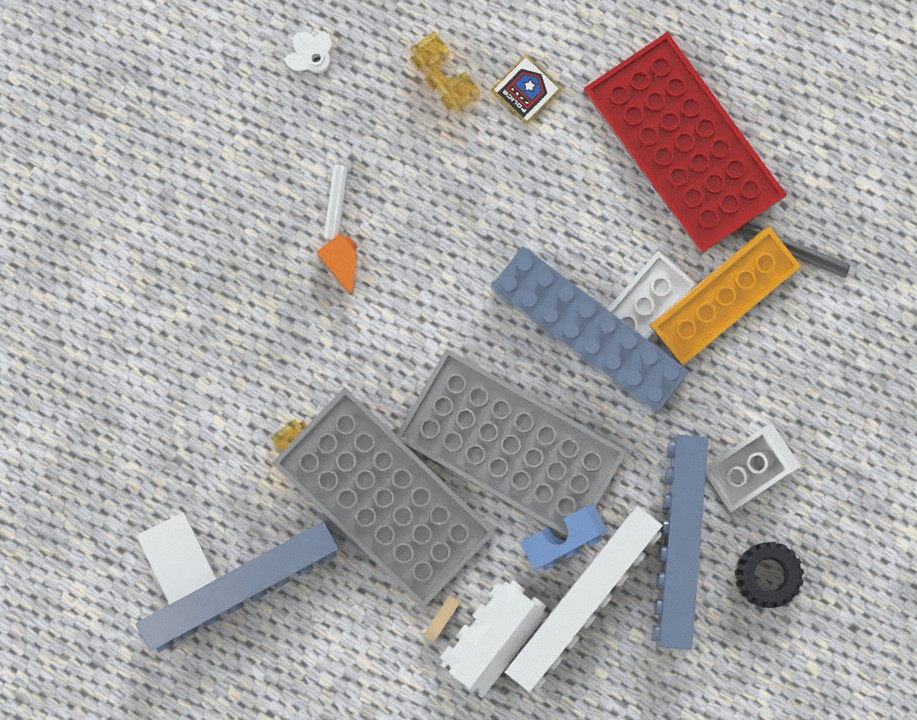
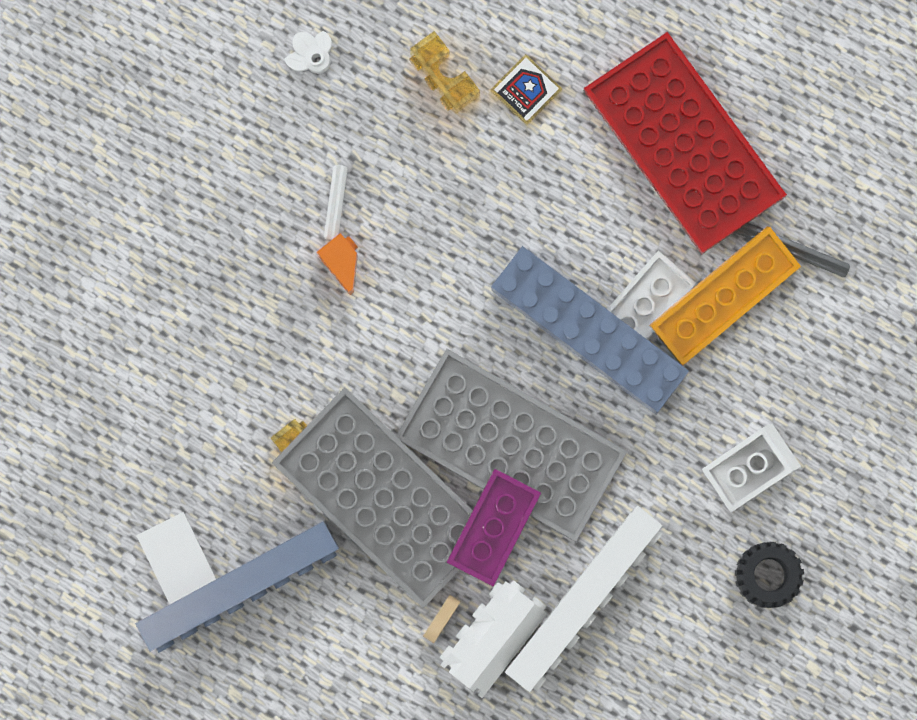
medium blue arch [520,504,608,571] -> none
sand blue brick [652,434,709,650] -> none
none -> magenta plate [446,469,541,587]

